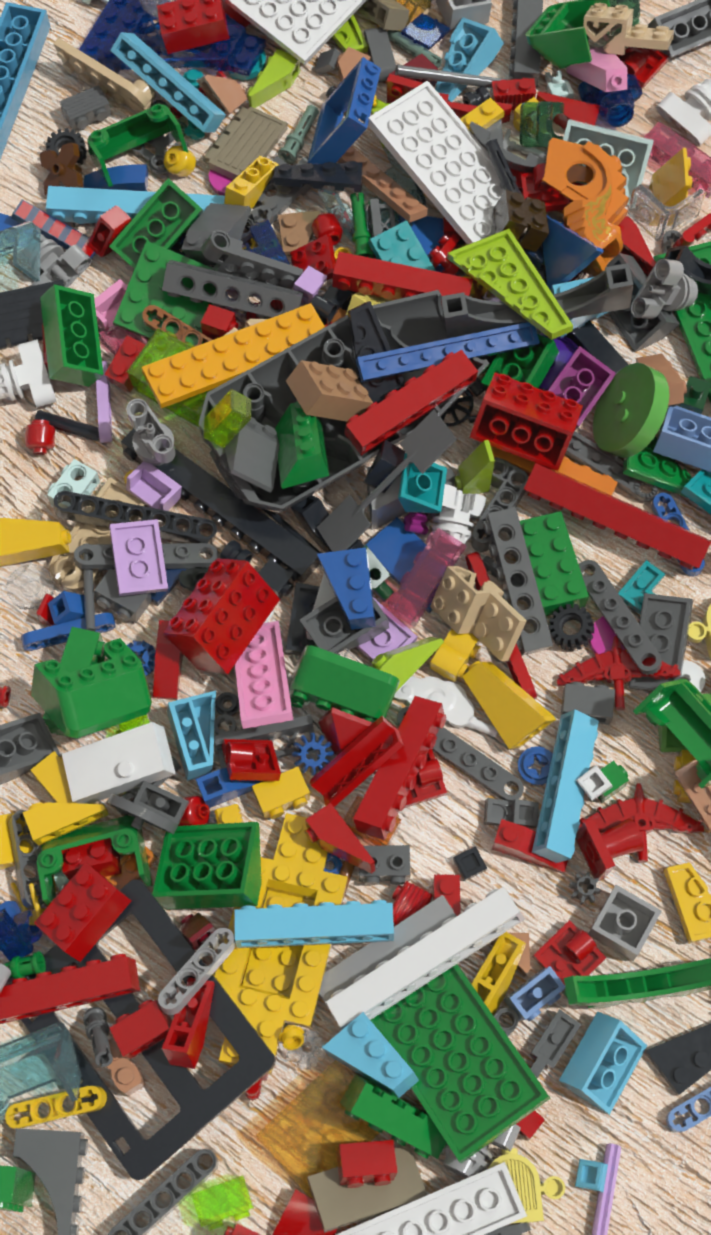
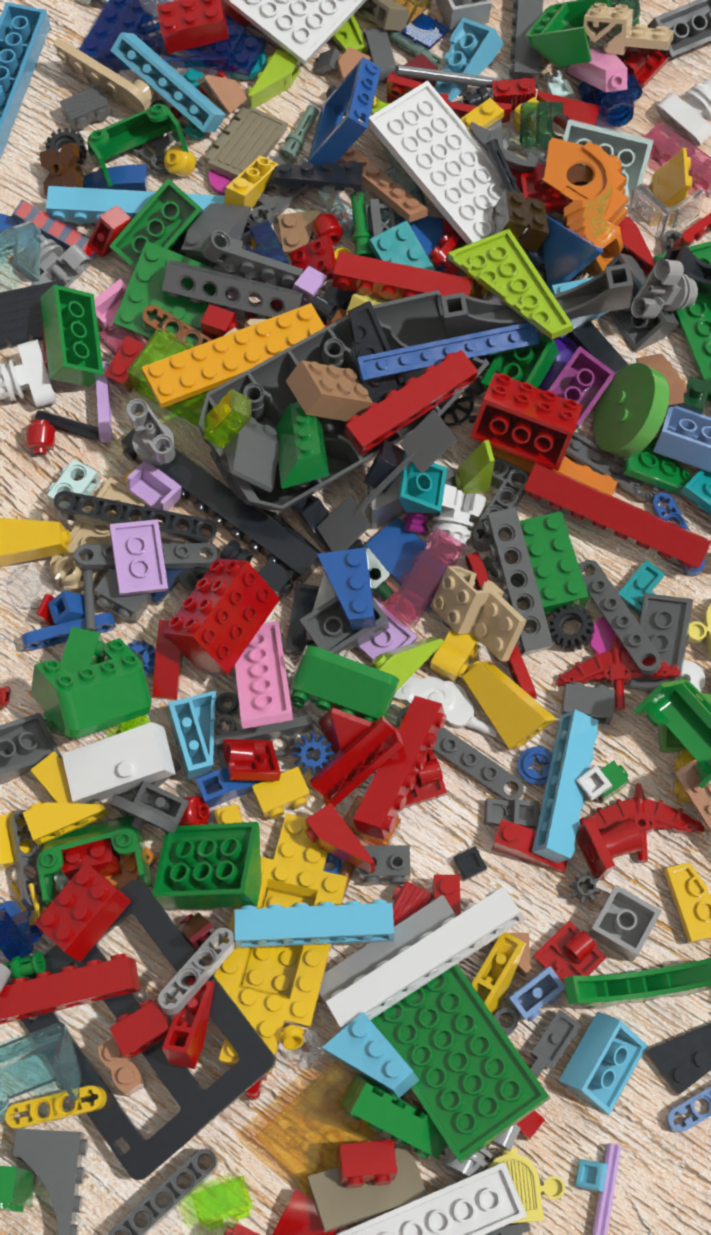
dark grey pin [83,1007,113,1067] -> none

